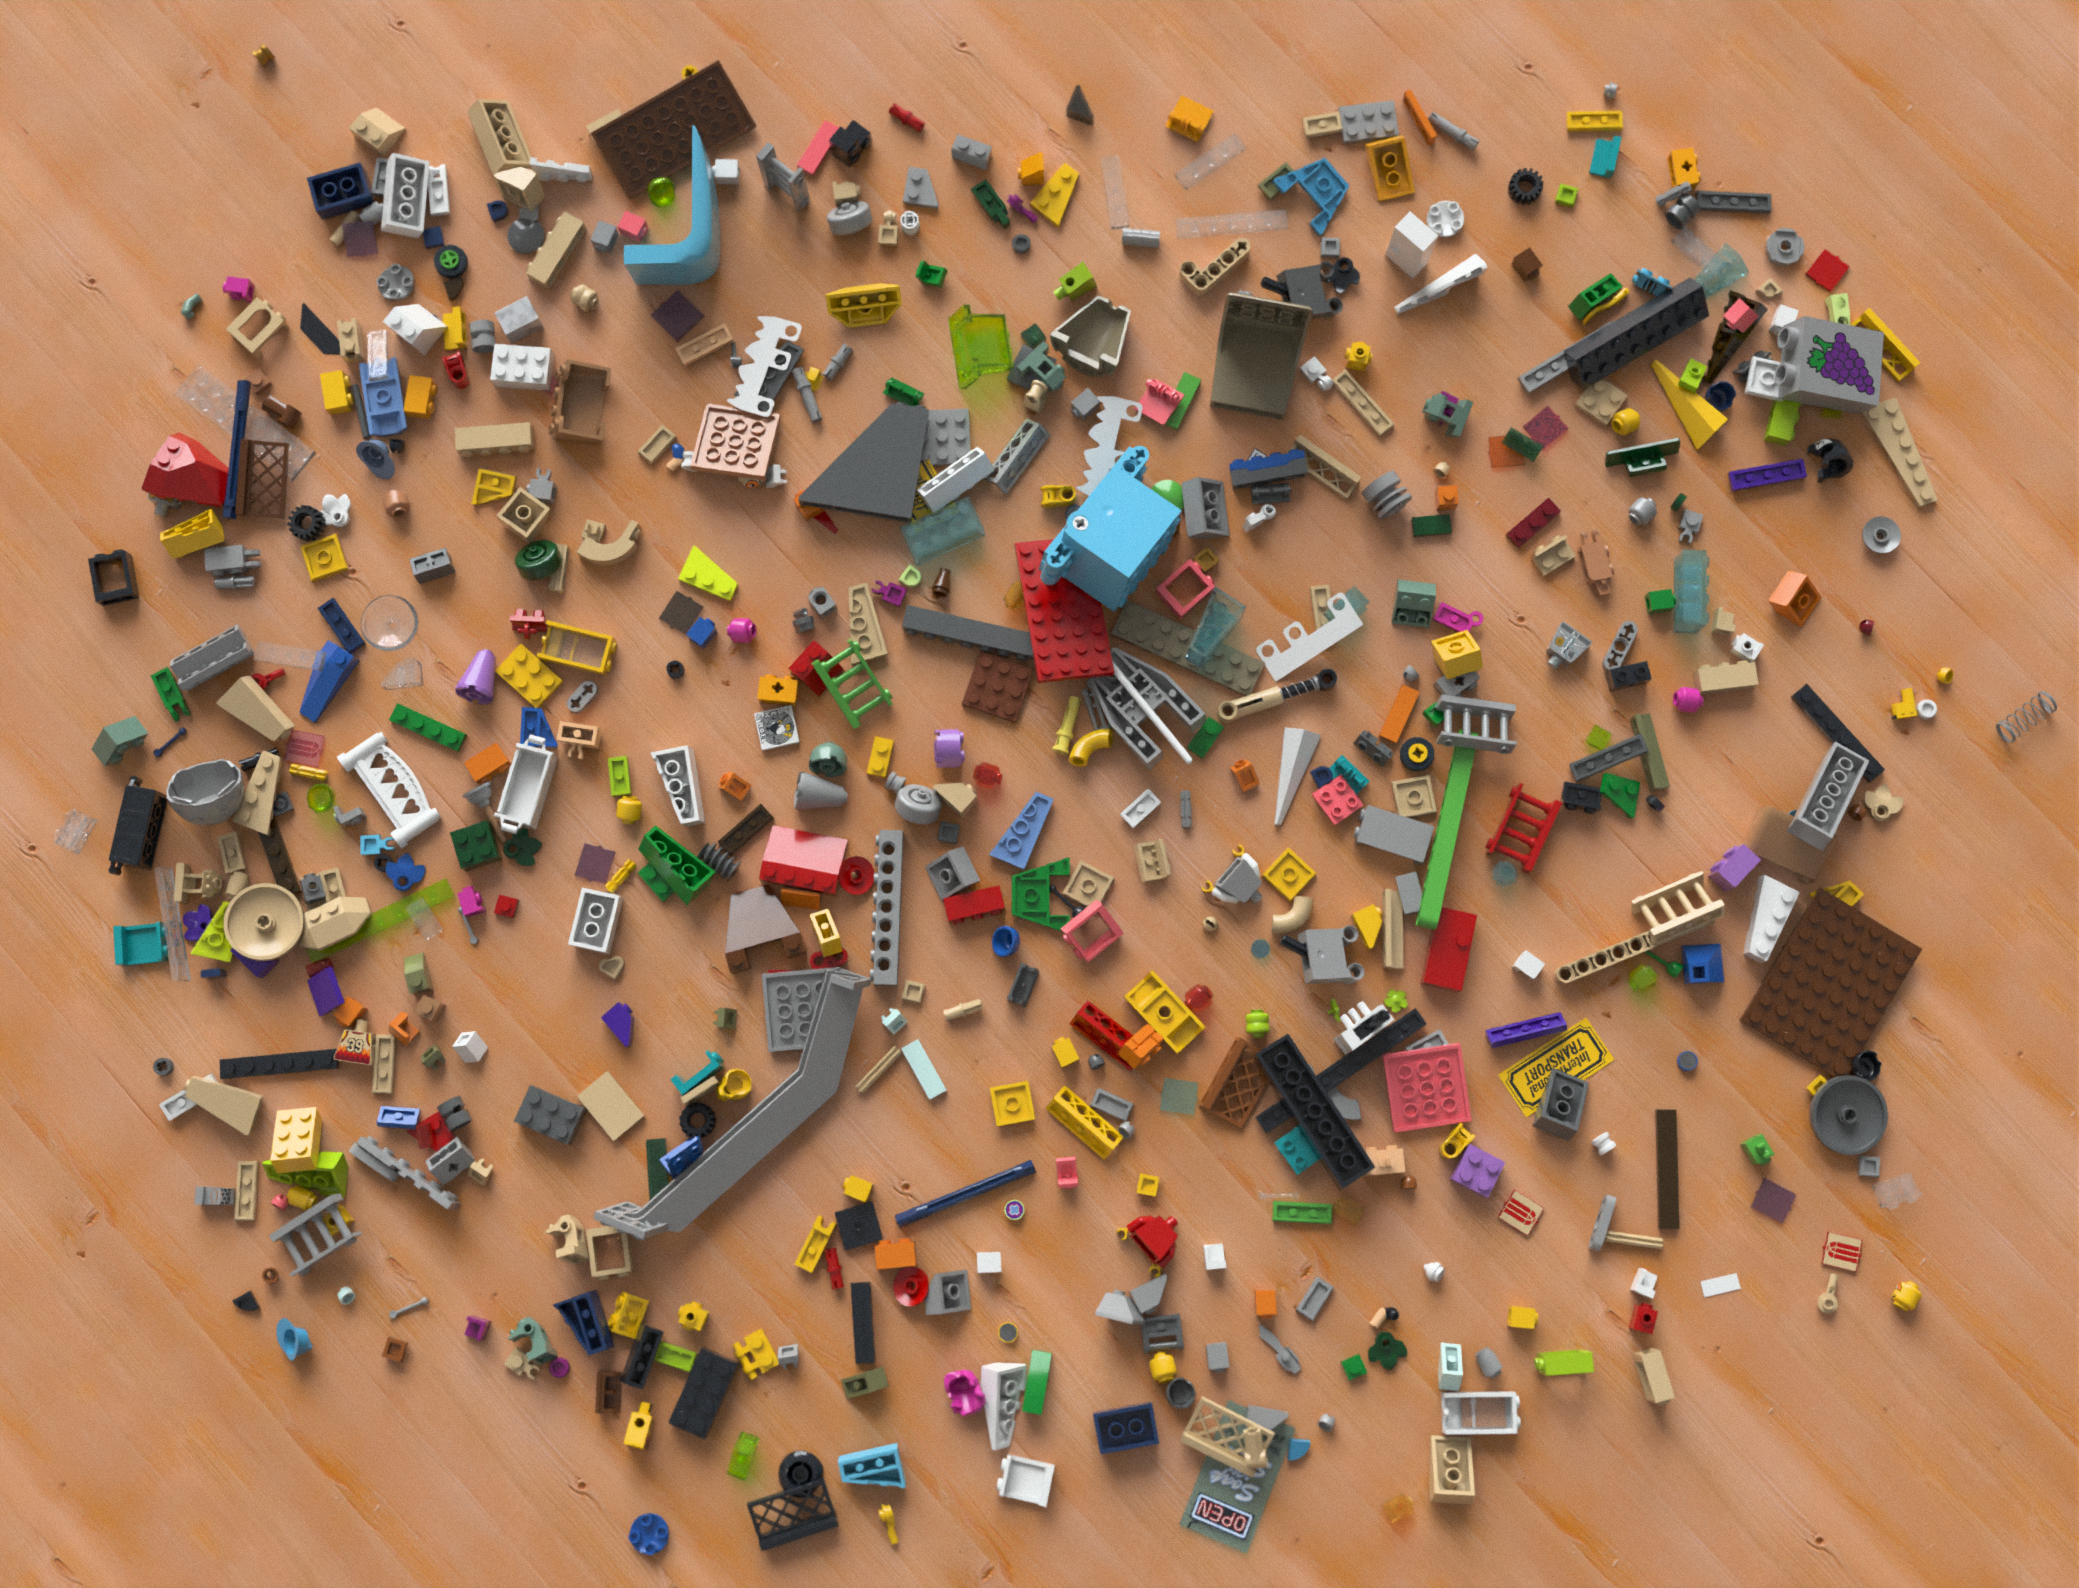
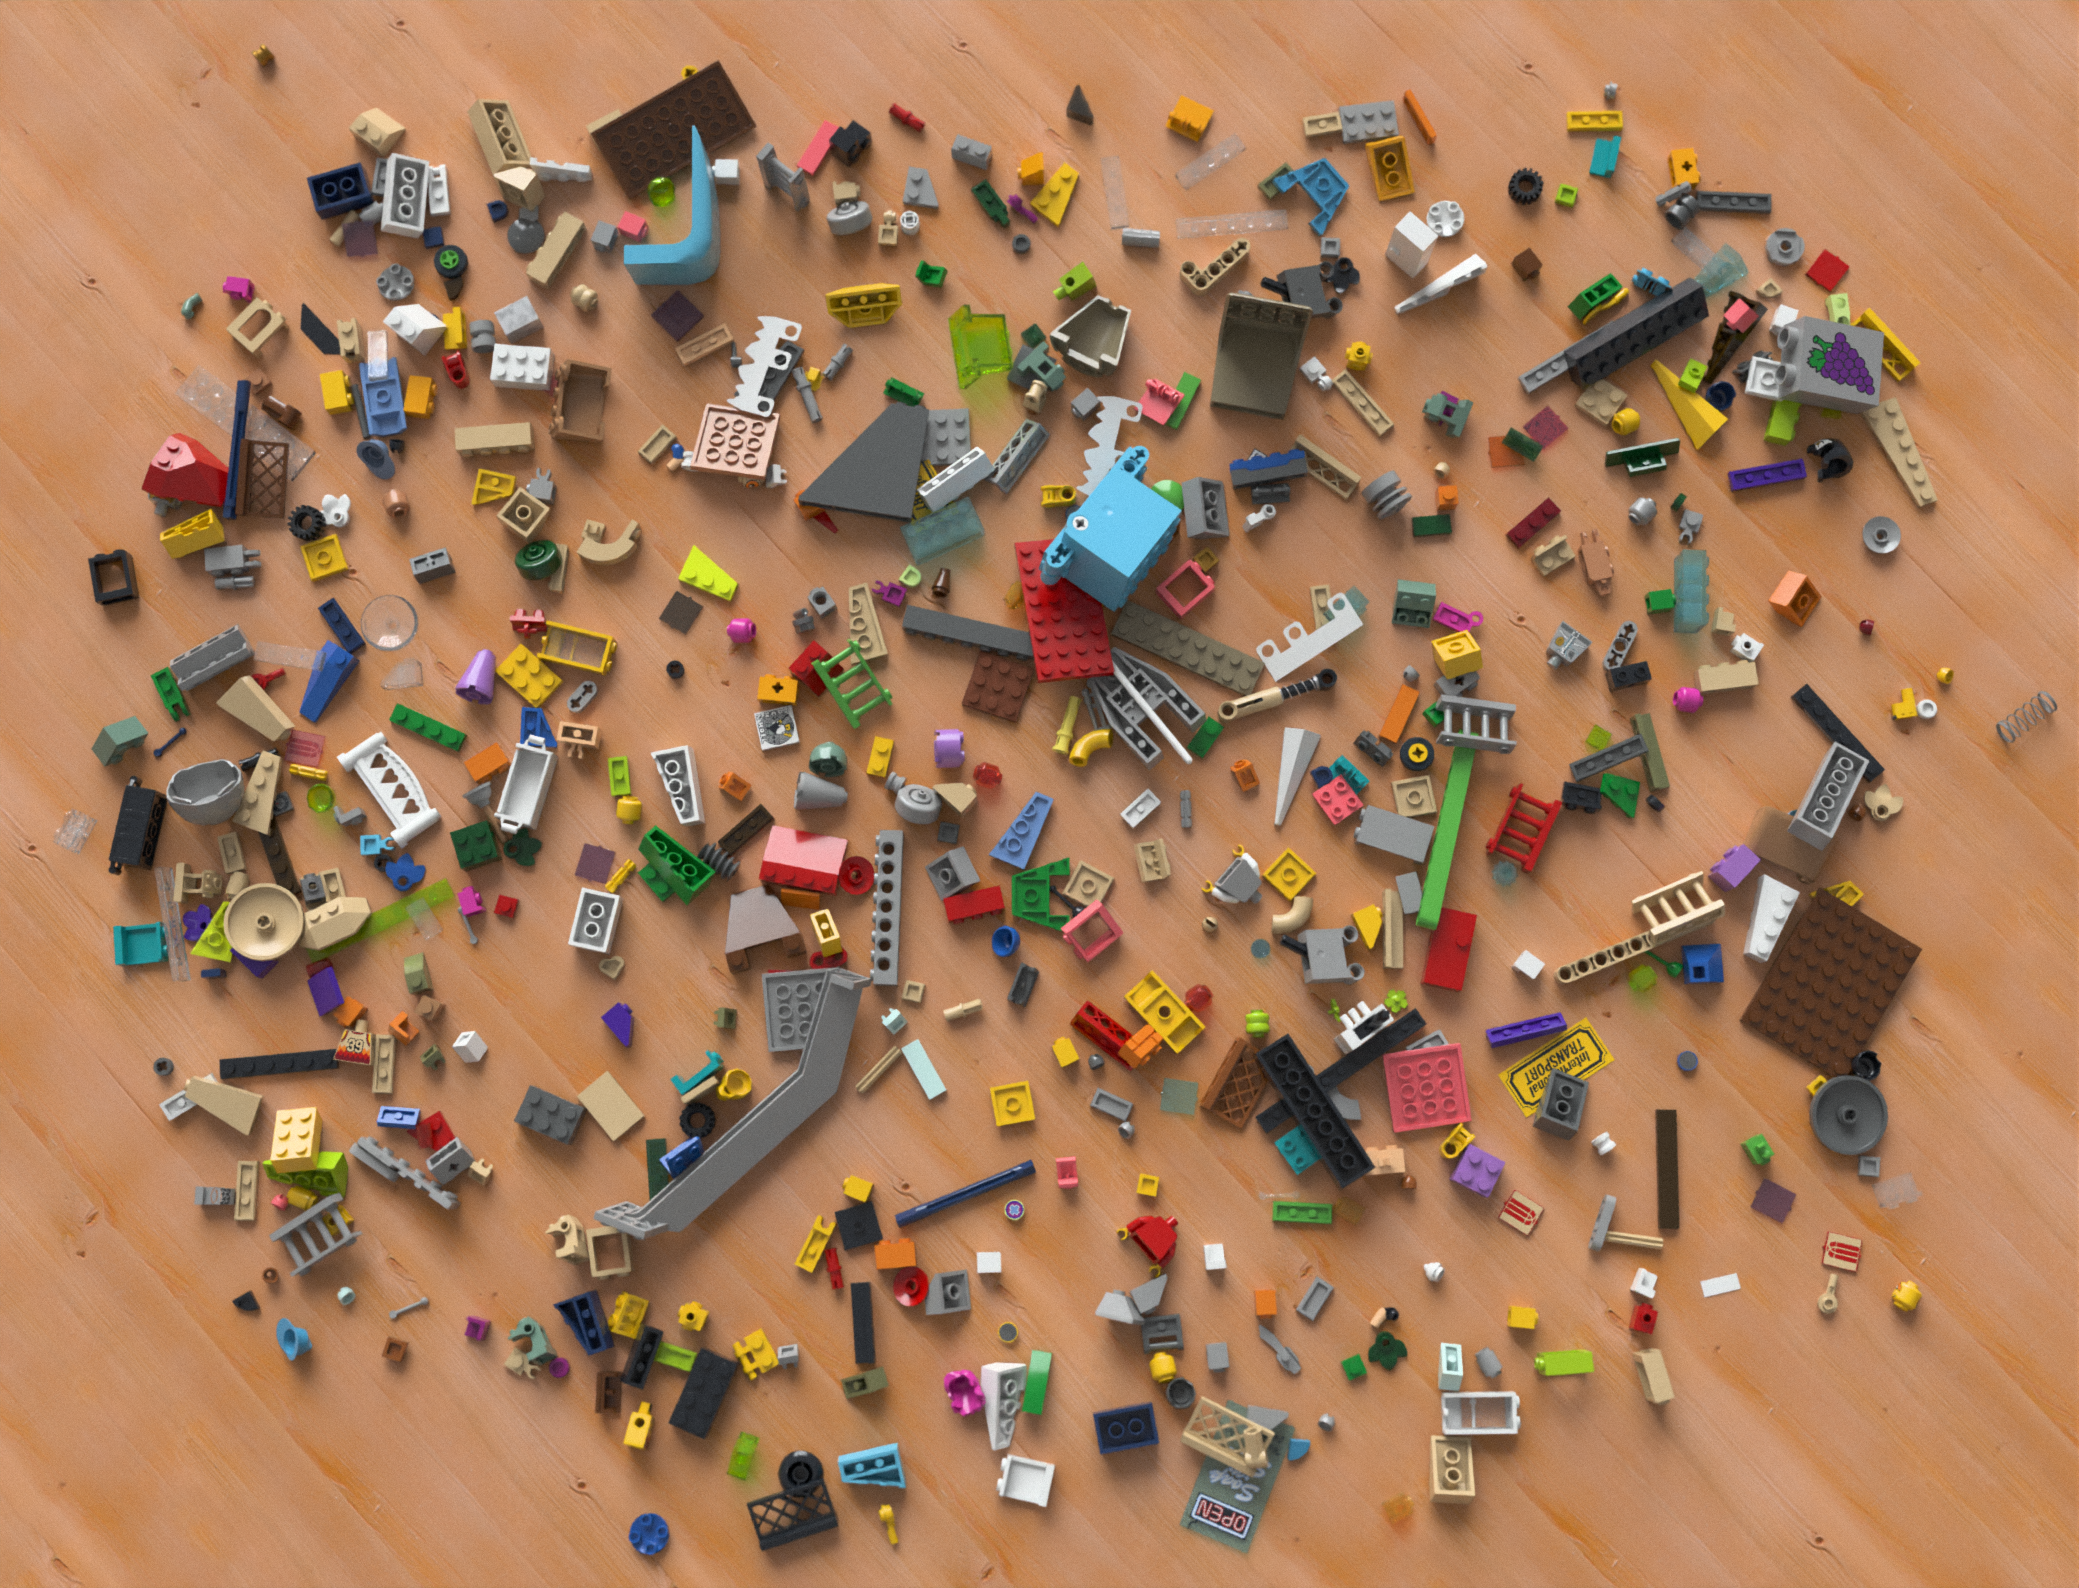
dark grey wheel [437,1096,472,1132] -> none
blue brick [686,617,717,650] -> none
yellow fence [1045,1086,1124,1160] -> none
clear light blue wedge [1185,586,1246,669] -> none
light grey pin [1428,111,1480,151] -> none

